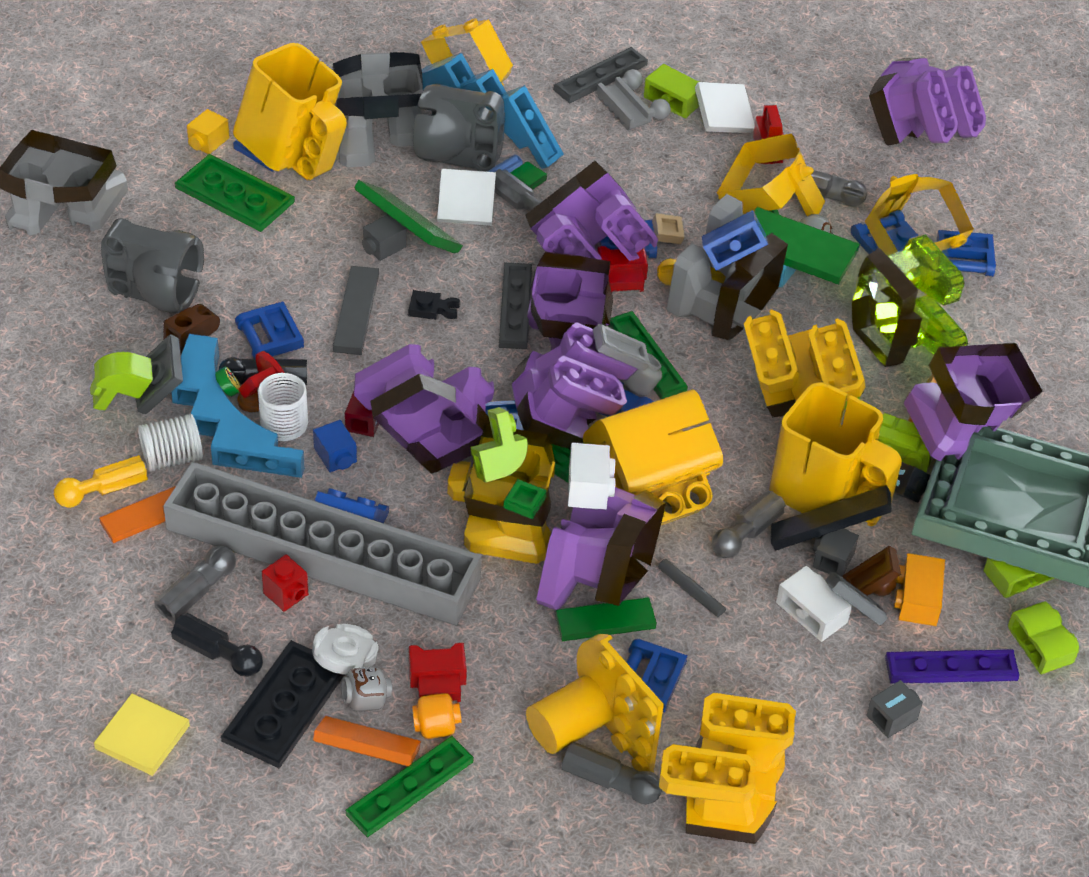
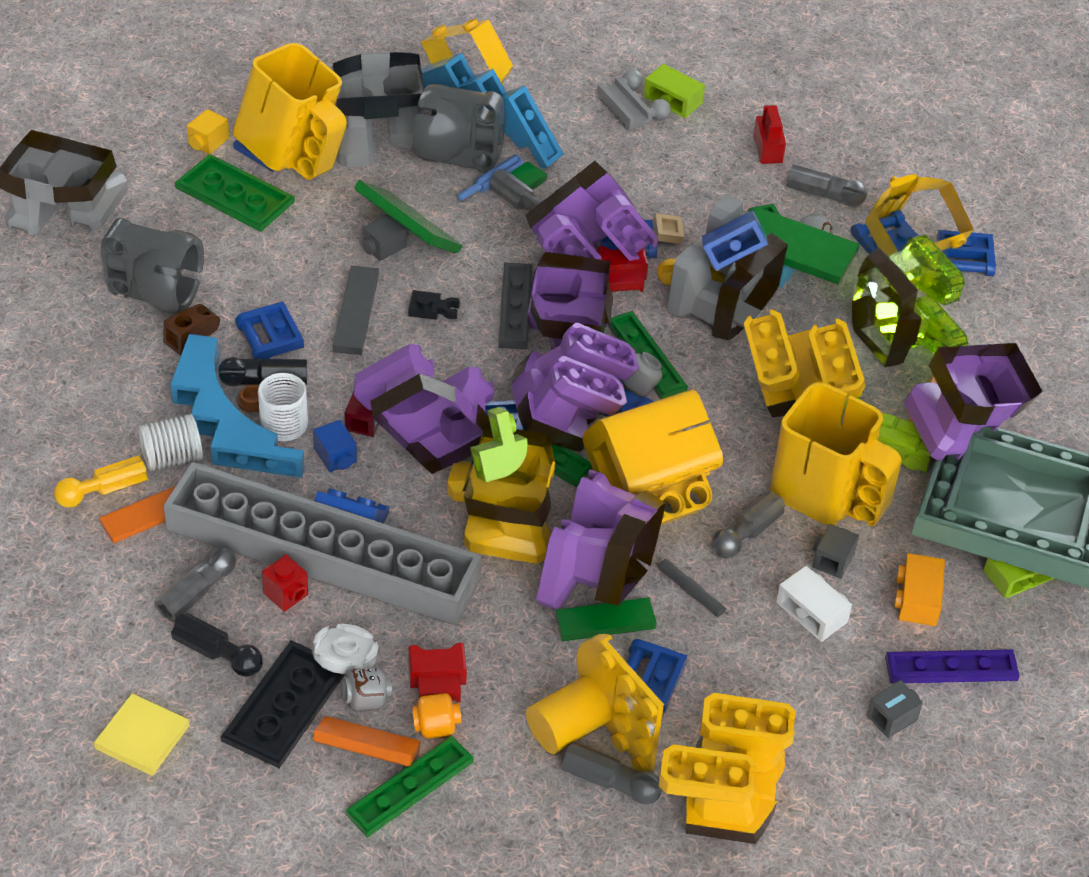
lime brick [90,352,153,410] -> none
dark grey tile [136,334,183,414] -> none
green tile [215,366,240,397] -> none
red tile [238,351,284,399] -> none
white tile [437,169,496,226] -> none
green tile [503,479,547,519] -> none
dark grey tile [553,47,648,104] -> none
white brick [568,443,615,510] -> none
light grey tile [593,324,650,371] -> none
white tile [695,82,755,133] -> none
yellow piece [717,133,825,216] -> none
black tile [771,485,892,551] -> none
tile [825,572,888,626] -> none
reddish brown tile [842,545,901,597] -> none
medium lavender piece [869,58,986,146] -> none
black brick [894,462,930,503] -> none
lime brick [1008,601,1079,675] -> none

